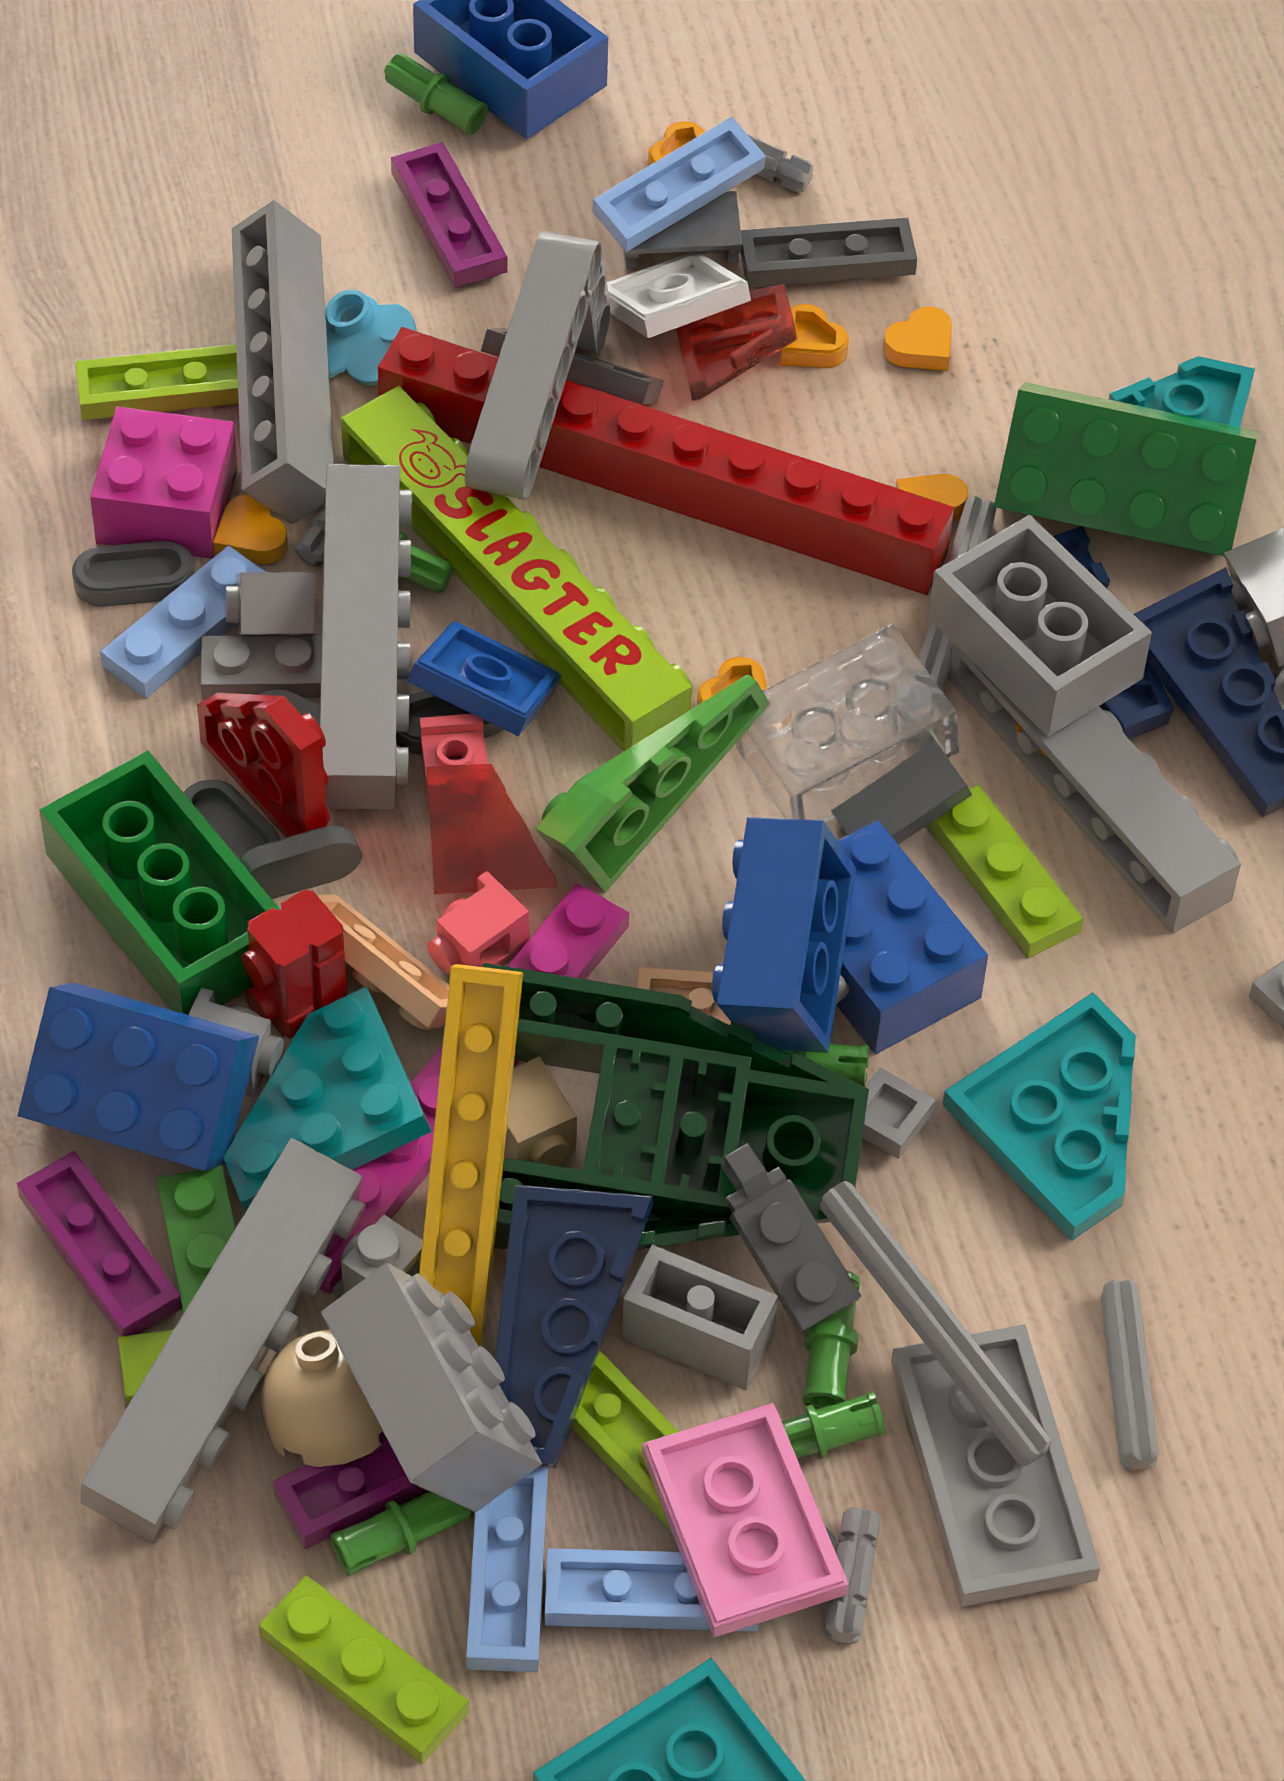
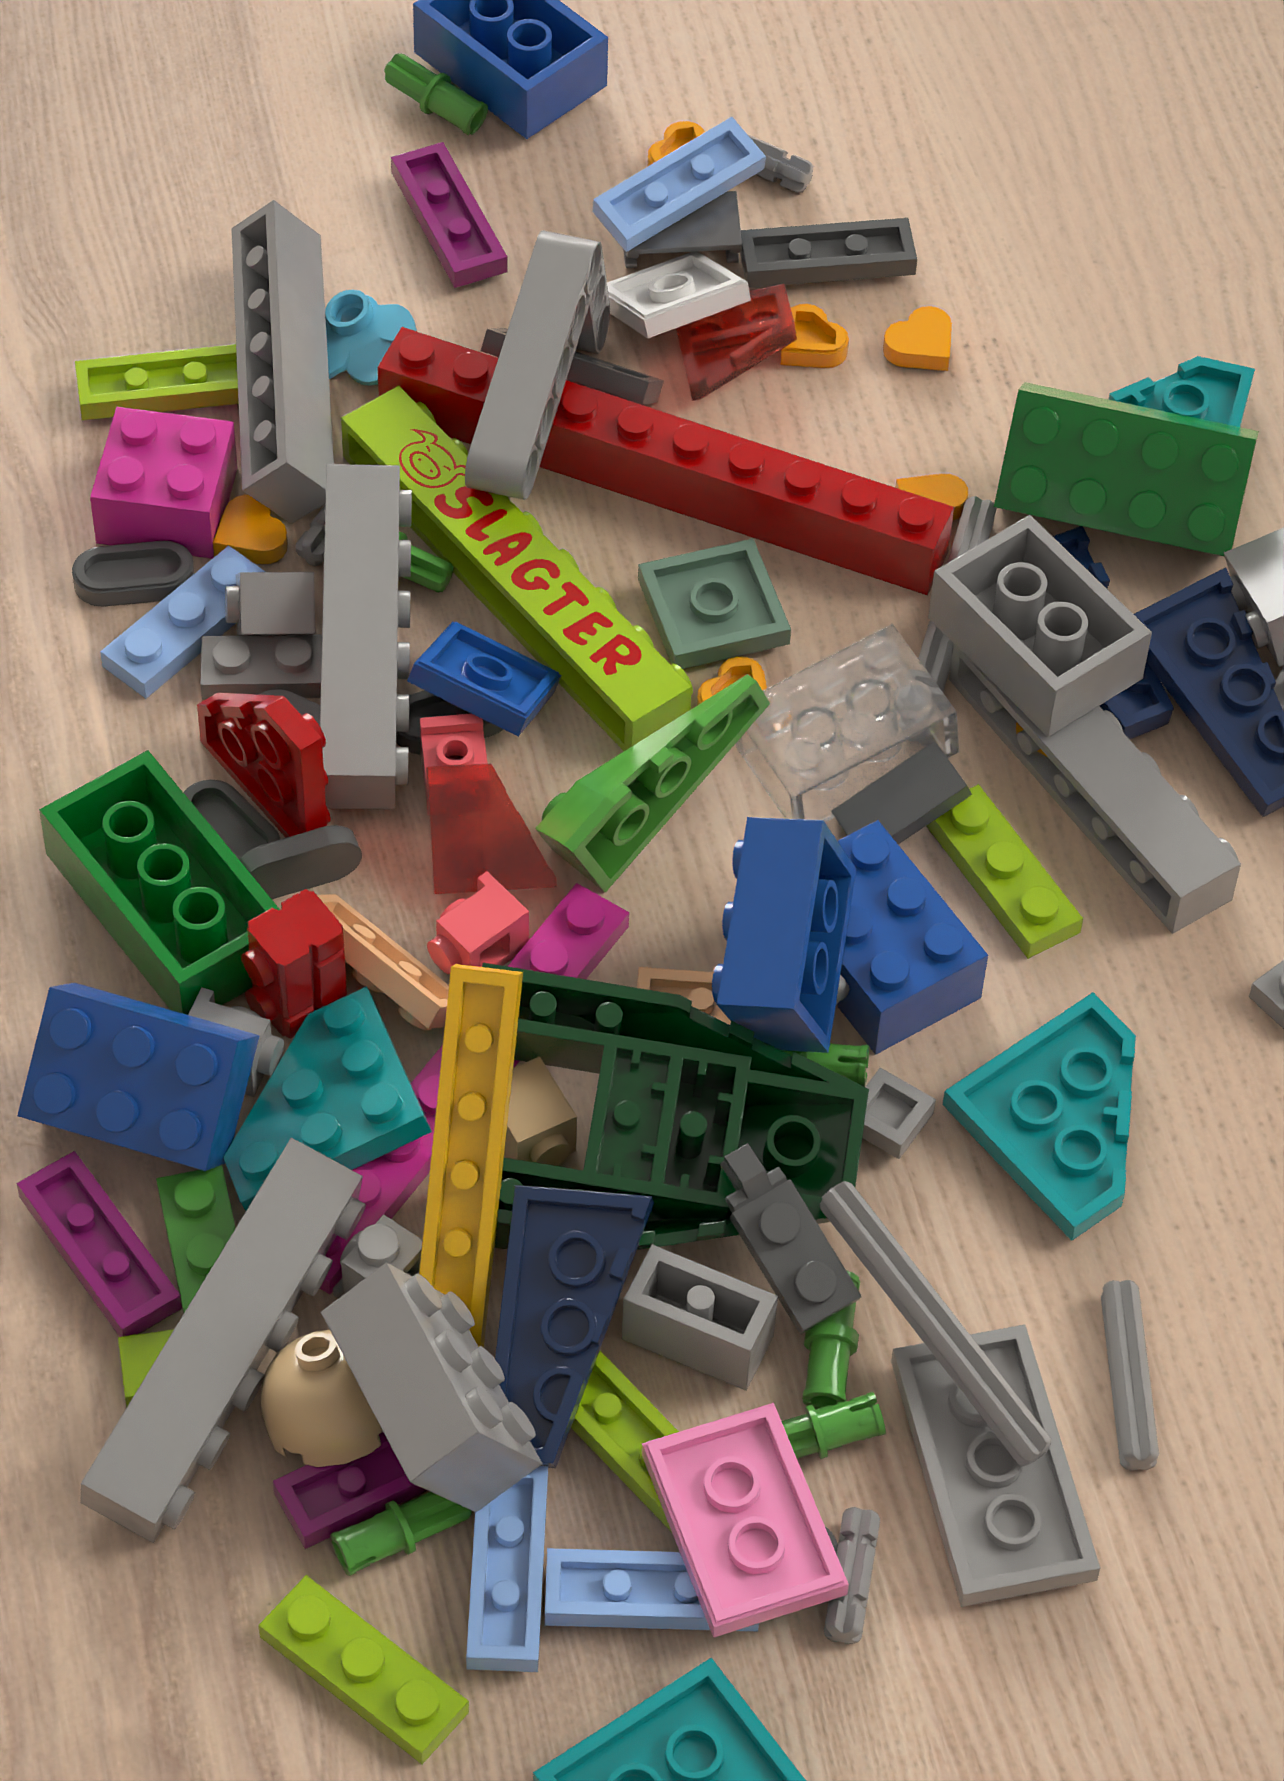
none -> sand green plate [638,538,791,669]

